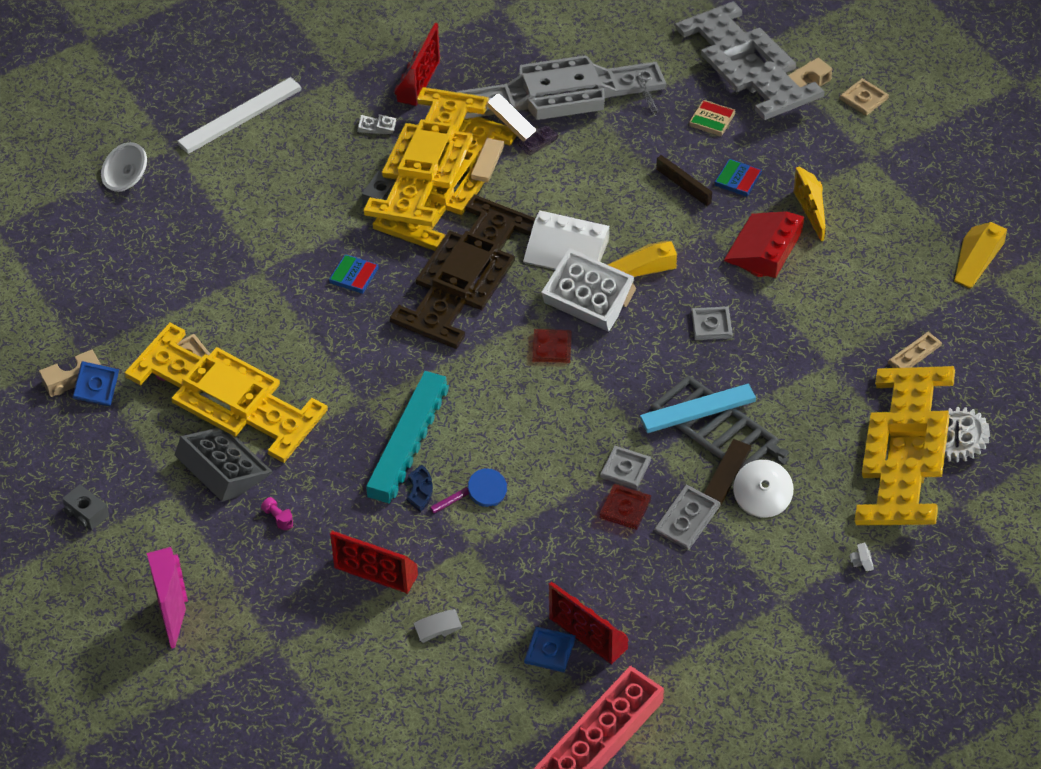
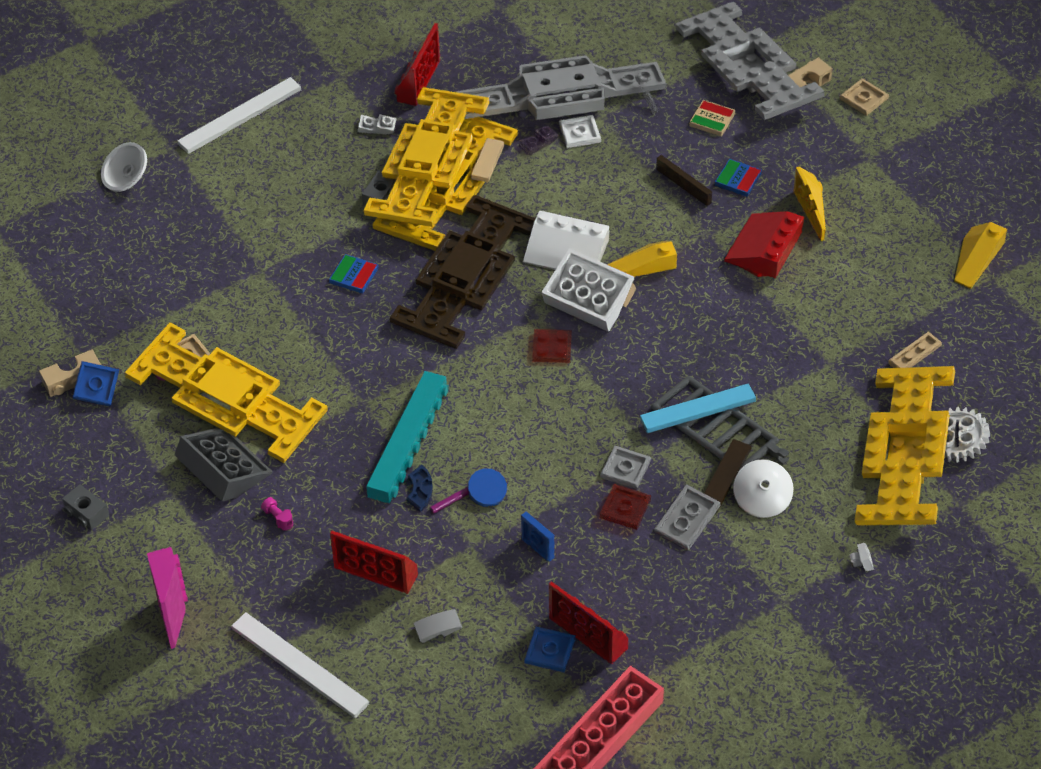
tile [486,93,536,142] -> none
light grey tile [691,306,733,340] -> none
none -> white tile [232,612,369,718]
none -> blue tile [521,512,554,562]
none -> white tile [559,115,601,148]

